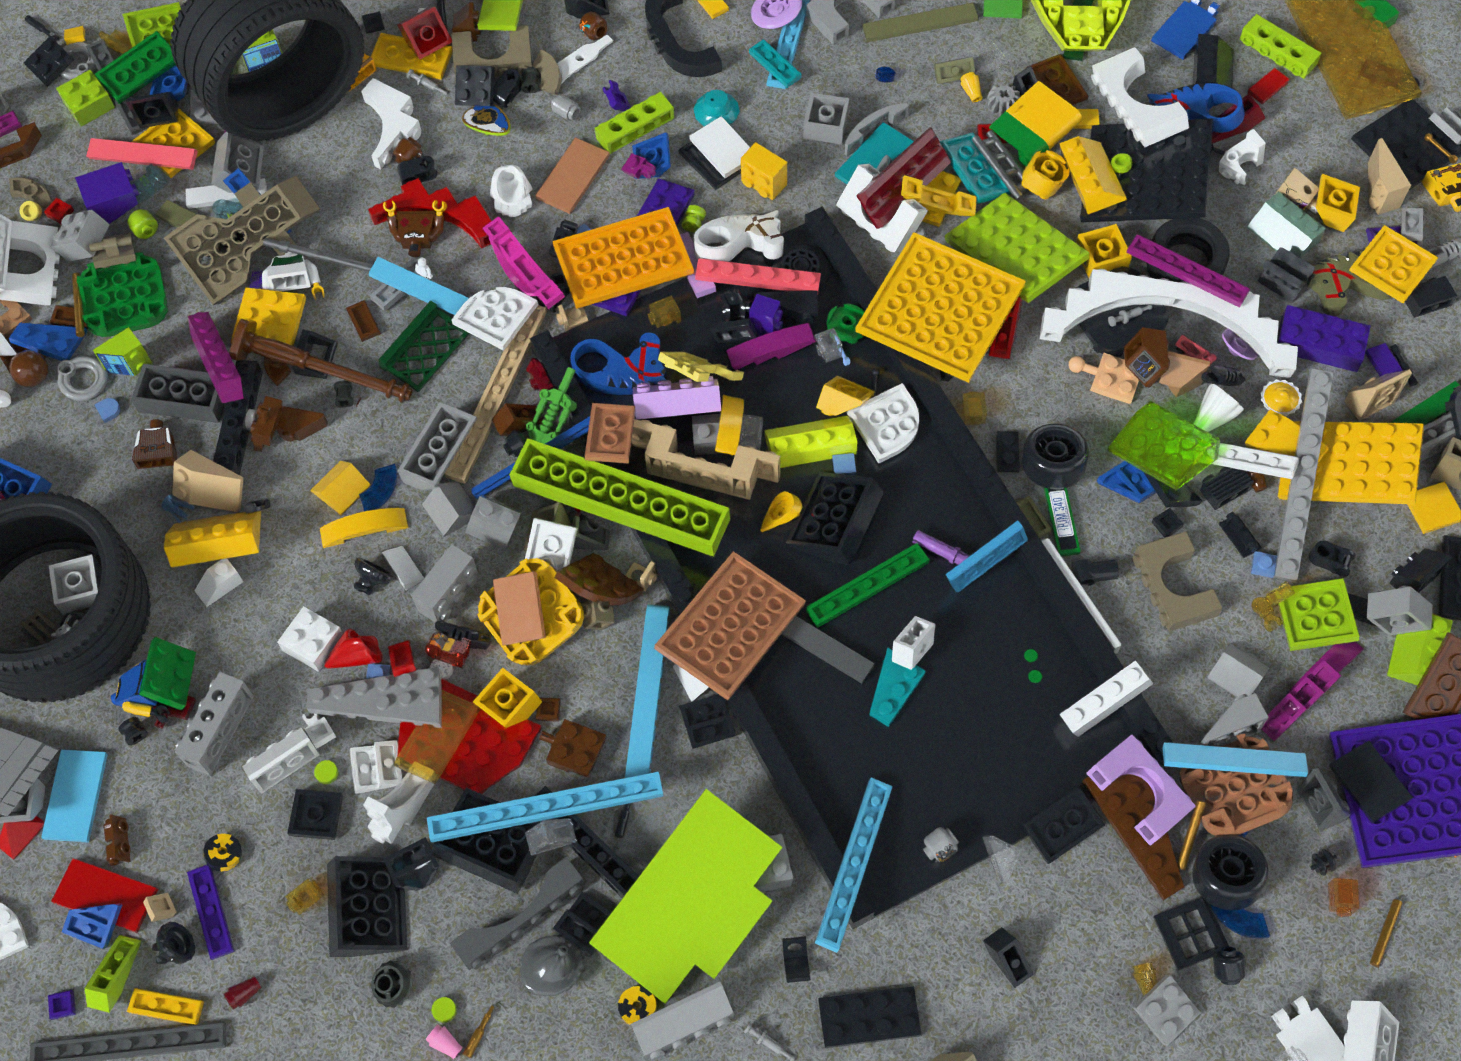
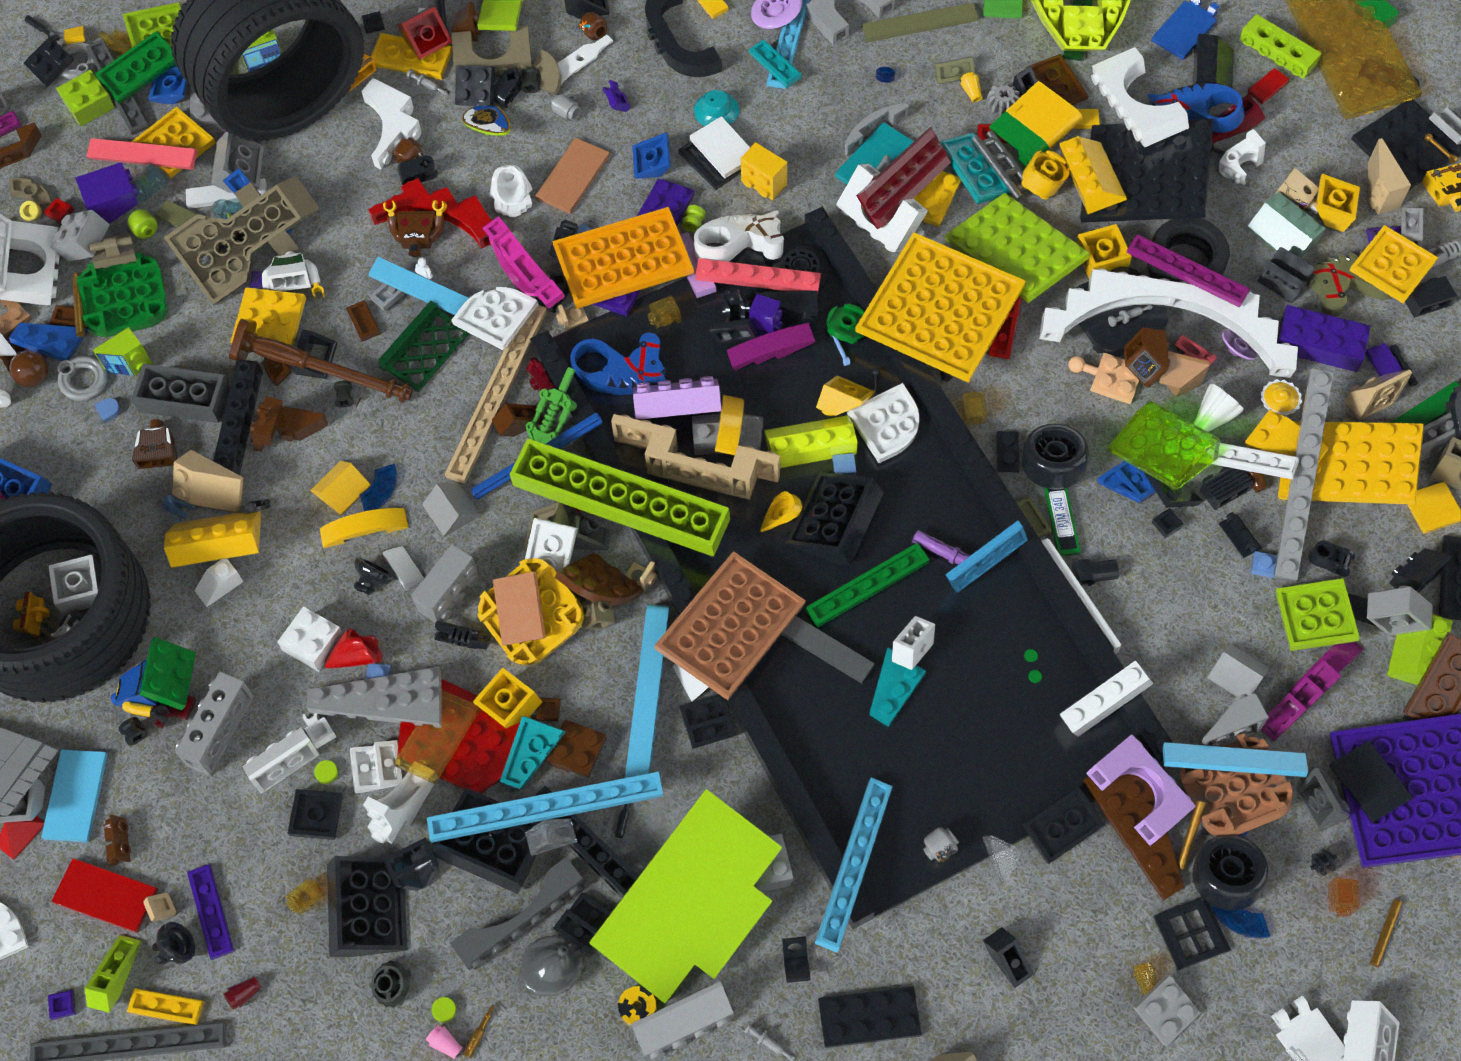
blue wing [62,903,122,949] -> none
black slope [126,91,178,128] -> none
magenta brick [188,312,243,403] -> none
piece [203,833,242,872] -> none
white tile [245,409,259,430] -> none
flat silver bar [263,237,373,272] -> none
red tile [388,640,416,677] -> none
light grey slope [397,402,477,490] -> none
clear red leg [425,632,471,668] -> none
white tile [430,657,453,680] -> none
light grey slope [465,495,522,549] -> none
black cone [503,430,526,458] -> none
nougat tile [585,403,635,463] -> none
lime brick [595,92,674,154] -> none
magenta plate [621,153,656,179] -> none
light yellow wing [658,352,744,382] -> none
light grey brick [803,93,849,144] -> none
clear brick [815,328,842,363] -> none
yellow slope [901,175,977,216] -> none
lime tile [1111,153,1132,173] -> none
dark tan arch [1133,532,1222,632] -> none
black hinge [1201,365,1245,386] -> none
black head [1213,946,1246,985] -> none
clear yellow bar [1252,581,1295,632] -> none
none -> light orange hips [13,591,50,637]
none -> teal wing [500,716,566,789]

